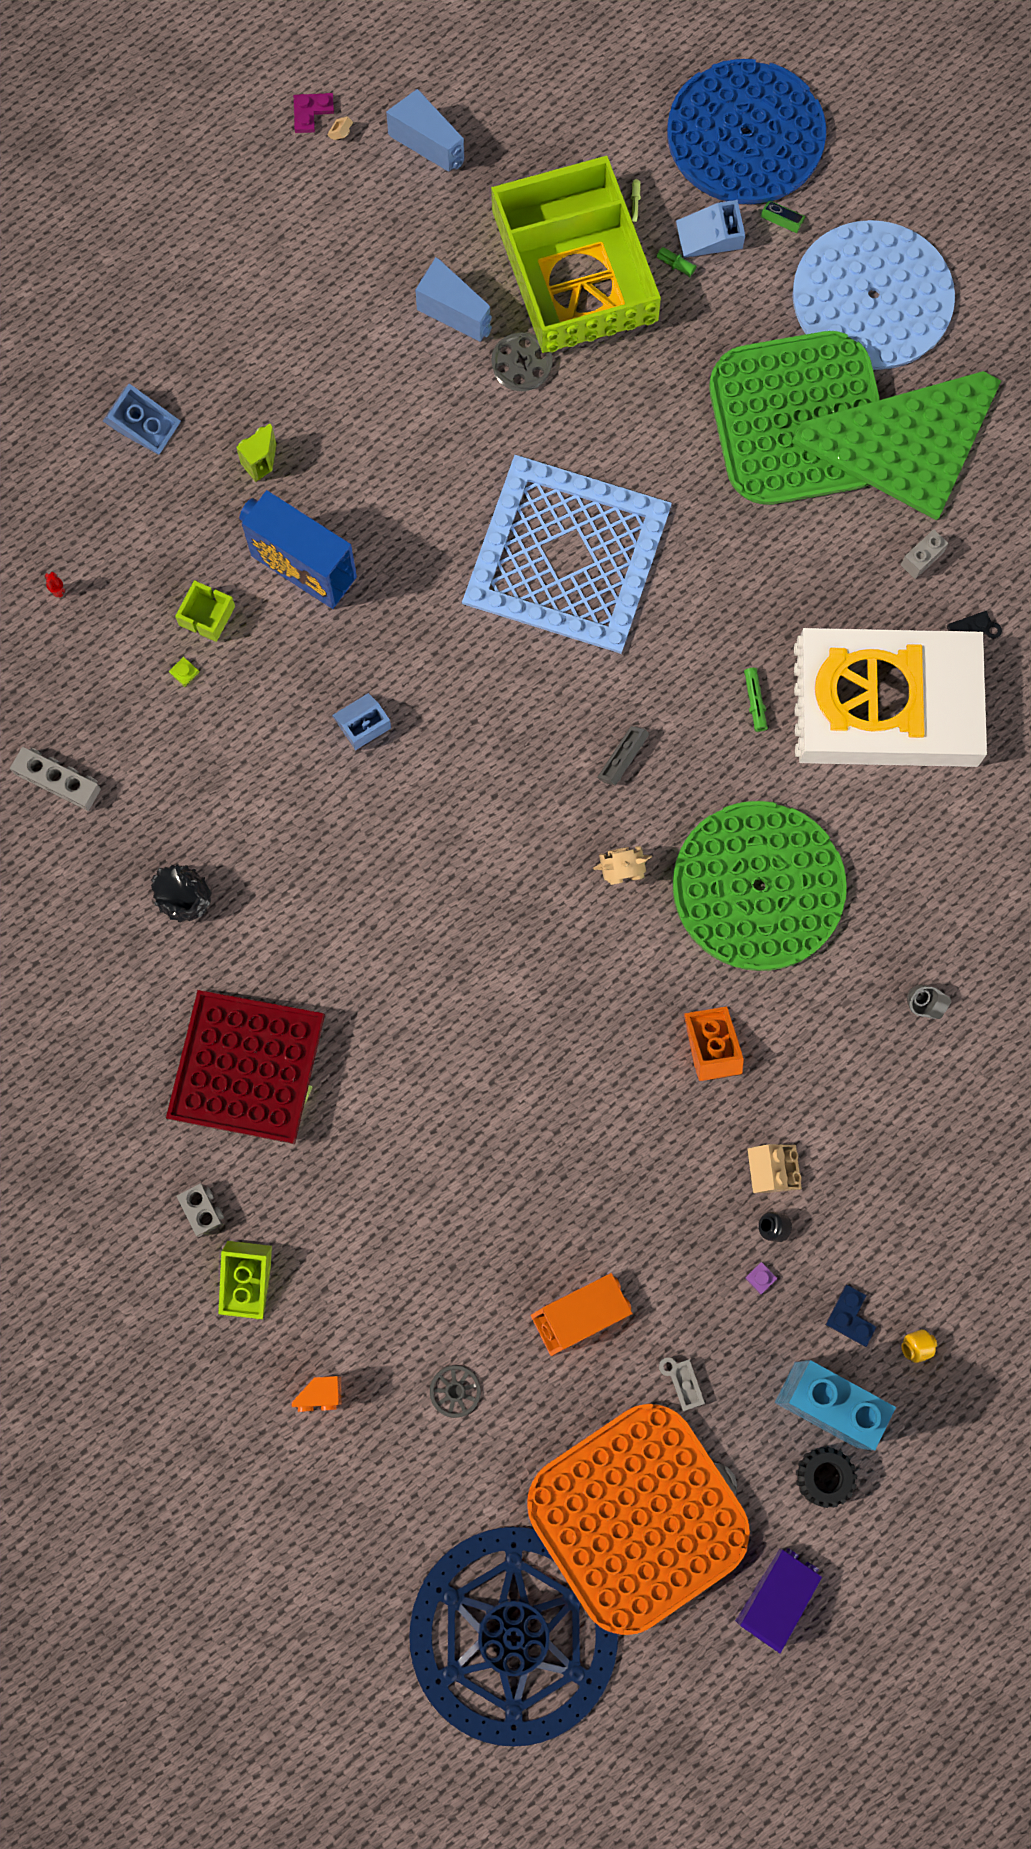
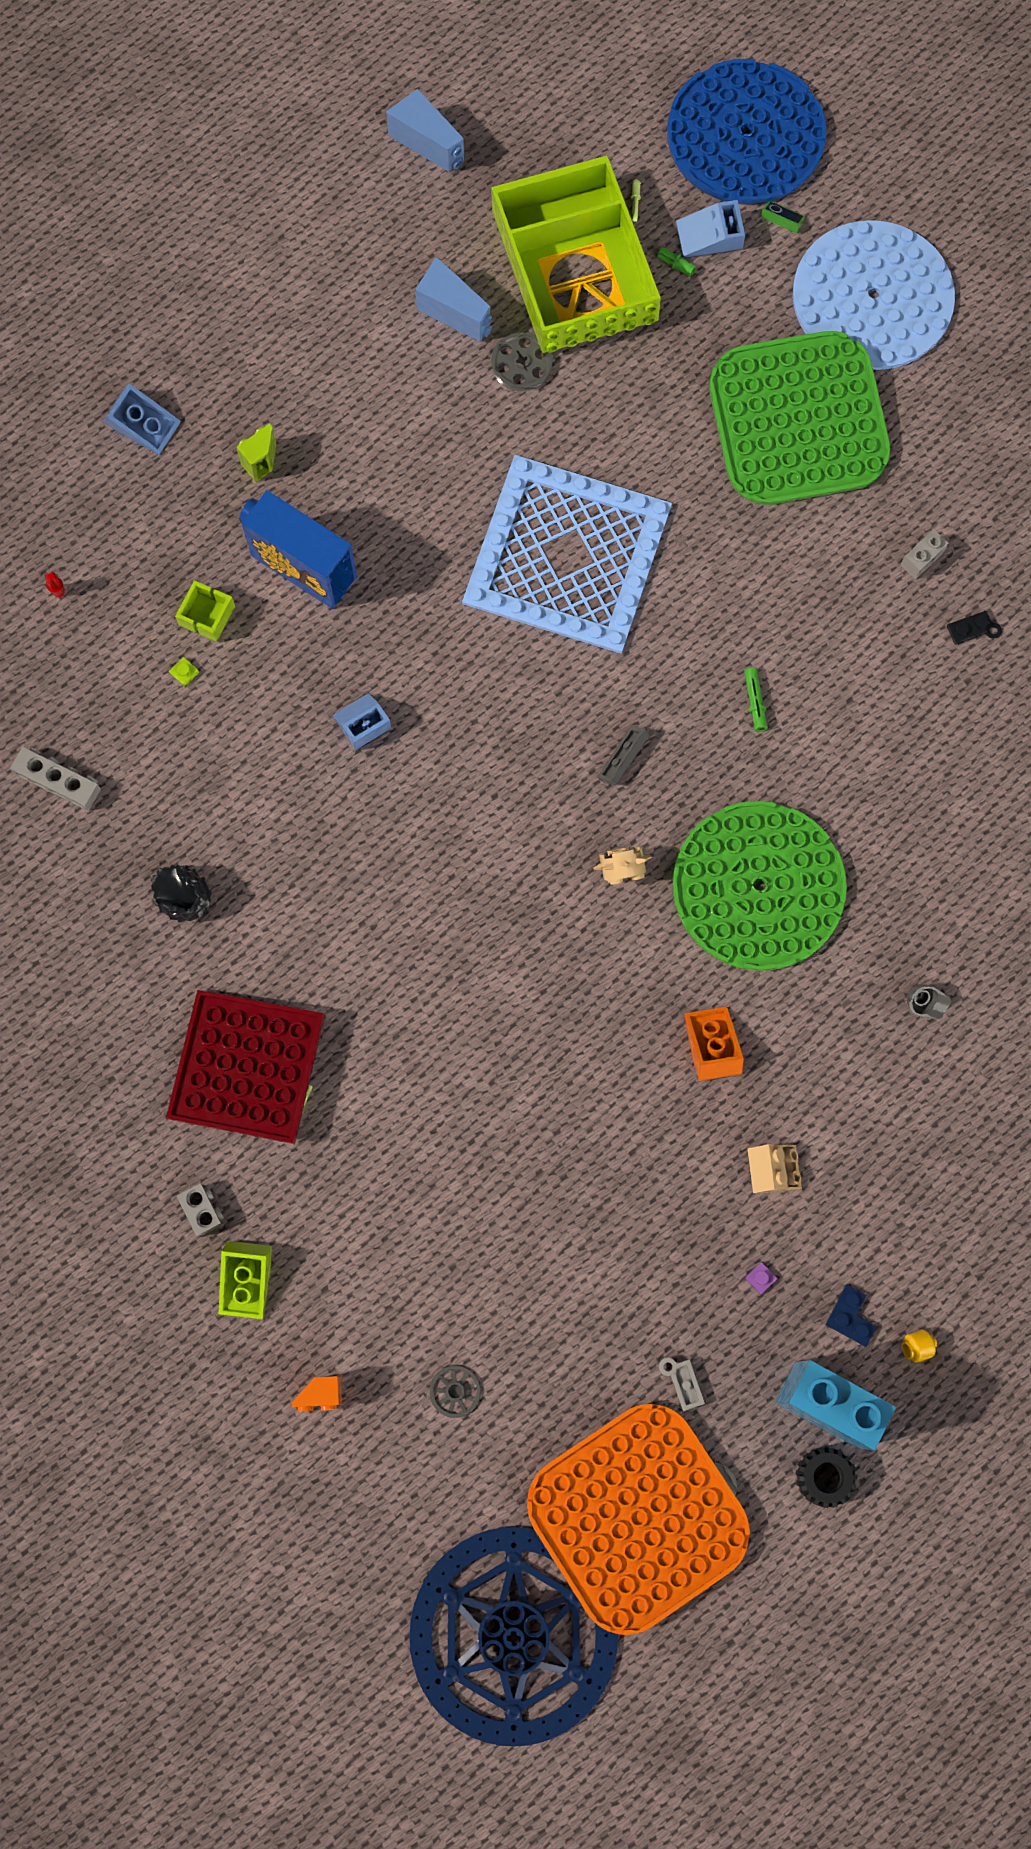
magenta plate [293,93,334,133] -> none
tan plate [327,116,353,140] -> none
orange slope [530,1273,632,1356] -> none
dark purple slope [735,1548,822,1653] -> none
black head [758,1212,792,1242] -> none
bright green plate [791,371,1001,520] -> none
white panel [794,628,987,767] -> none

